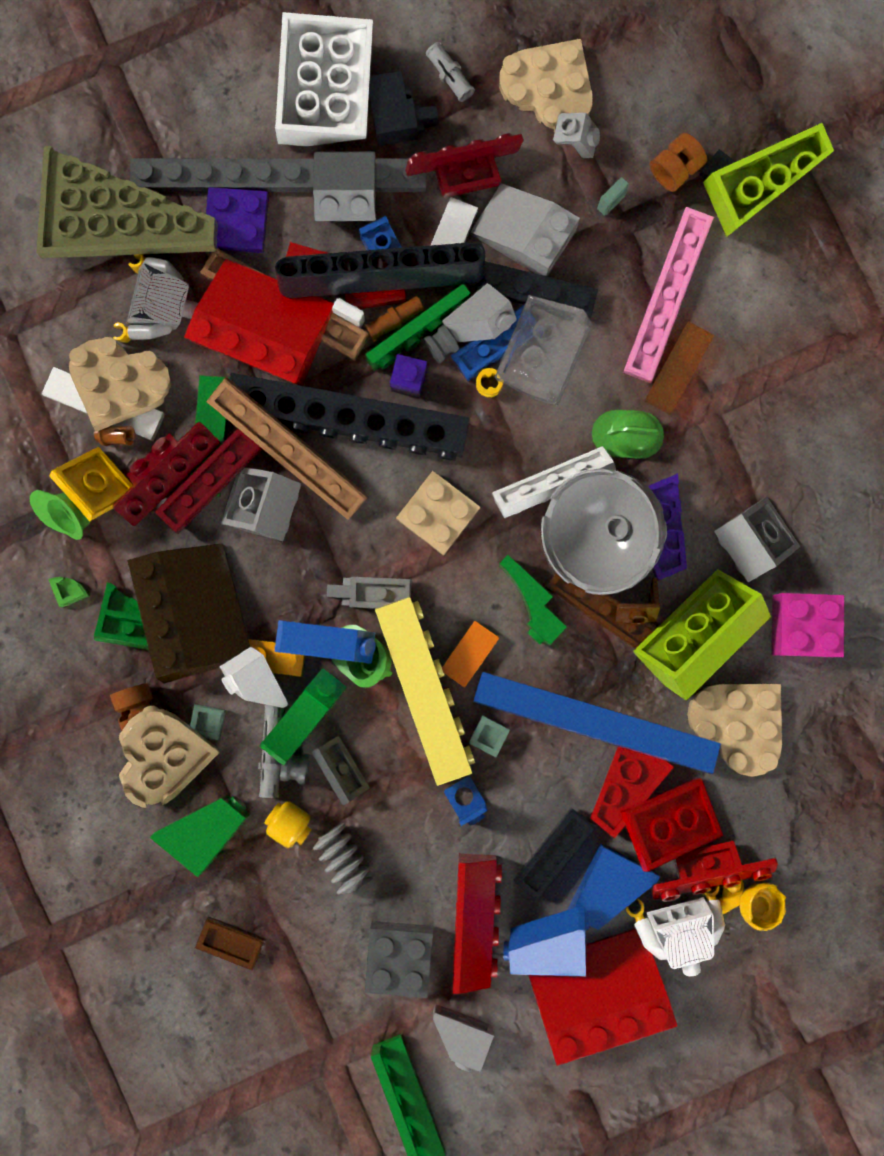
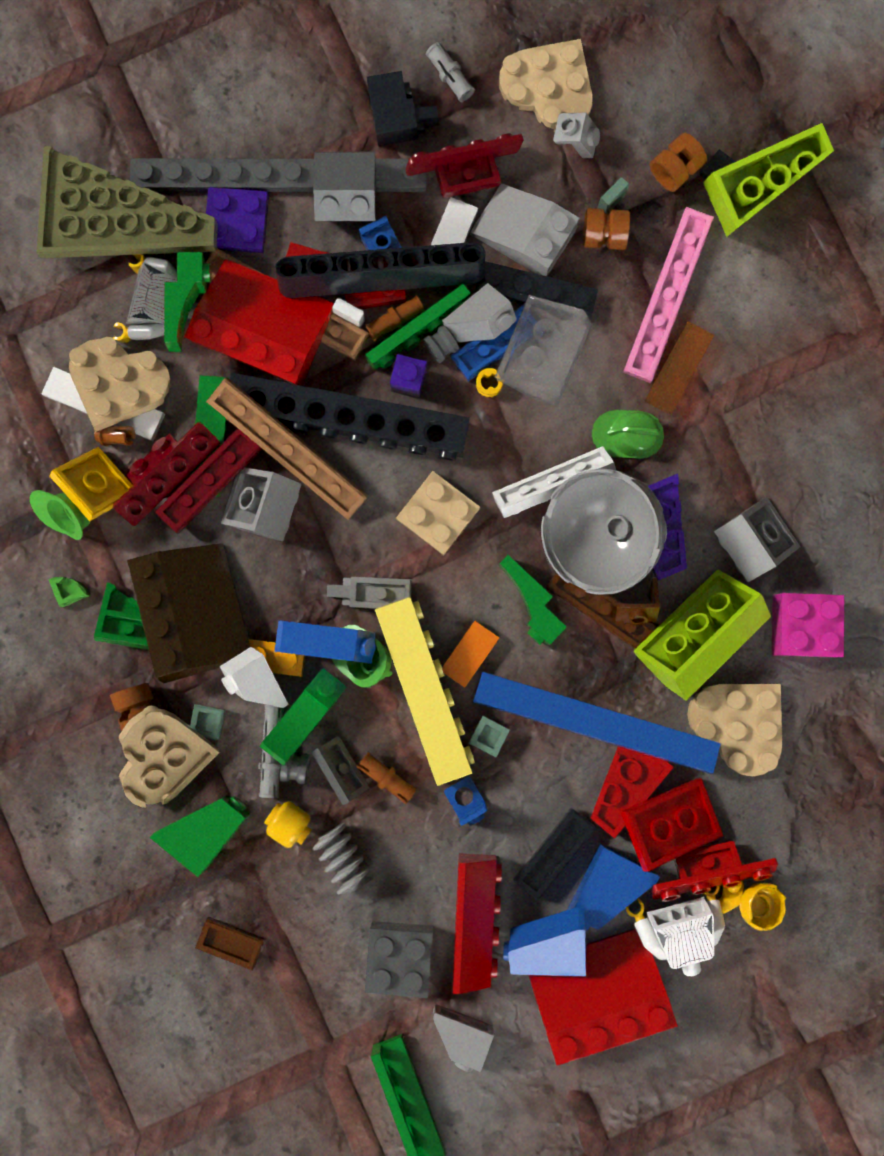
white slope [275,12,373,146] -> none
none -> green slope [164,252,212,352]
none -> dark orange pin [356,751,417,804]
none -> dark orange wheel [583,208,630,250]

